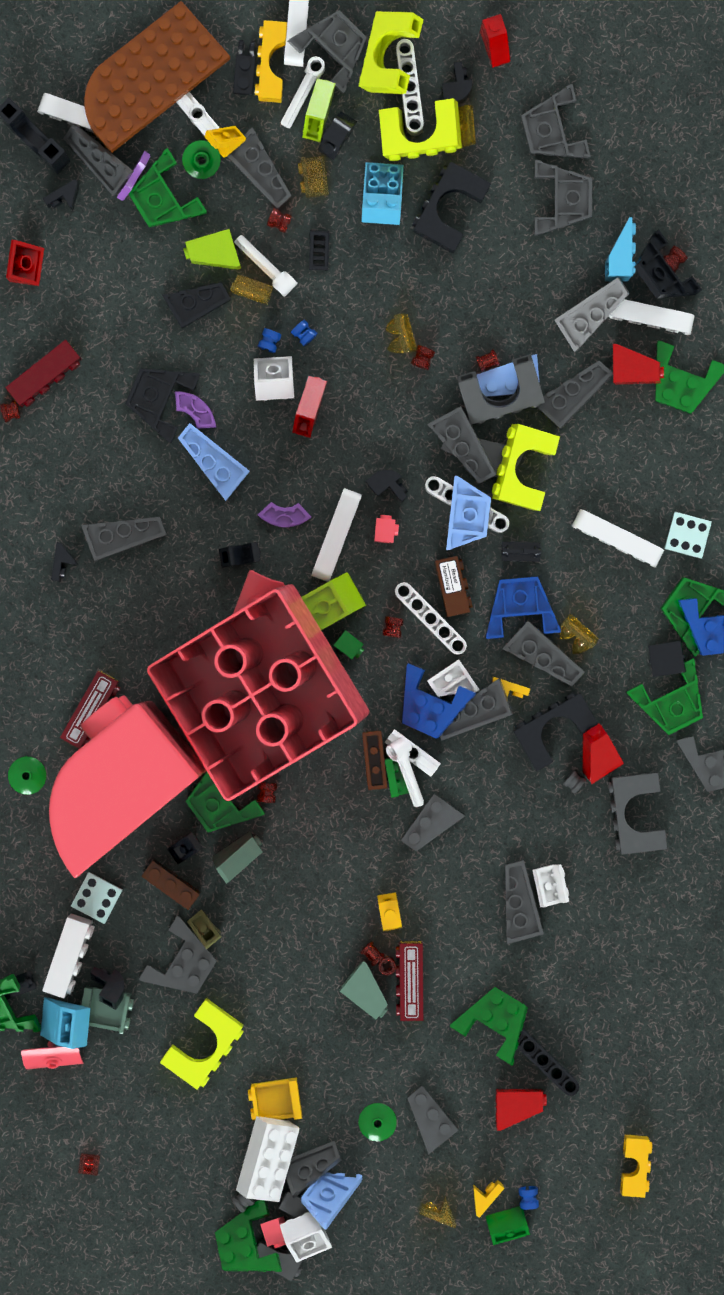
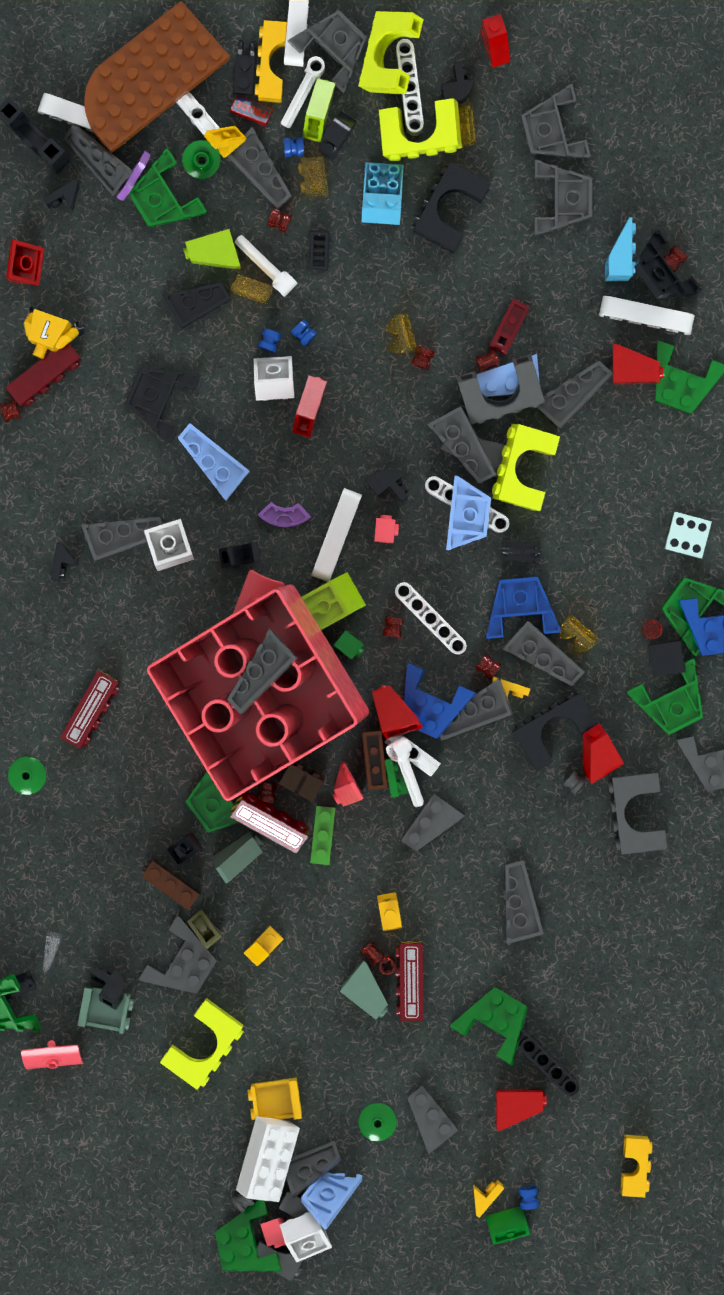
medium azure slope [40,997,90,1049] -> none
white piece [42,913,95,998] -> none
coral piece [49,695,206,878] -> none
light aqua tile [71,872,123,924] -> none
clear red tile [78,1153,100,1176] -> none
medium lavender tile [175,391,216,429] -> none
clear yellow slope [419,1196,456,1228] -> none
white wing [427,659,479,697] -> none
reddish brown brick [434,556,473,617] -> none
white bracket [533,864,569,907] -> none
light grey wing [555,277,630,352] -> none
white beam [572,509,664,568] -> none
none -> yellow torso [24,307,85,359]
none -> clear slope [43,929,63,972]
none -> white slope [144,519,194,571]
none -> dark grey wing [227,629,298,714]
none -> slope [230,95,273,127]
none -> brick [230,792,309,853]
none -> yellow slope [244,926,284,966]
none -> dark brown piece [279,761,324,803]
none -> blue wheel [284,137,304,157]
none -> bright green plate [310,806,335,865]
none -> coral wedge [332,761,363,807]
none -> red slope [372,686,423,739]
none -> clear red wheel [475,654,501,680]
none -> dark red plate [489,299,530,356]
none -> clear red wheel [641,620,663,639]

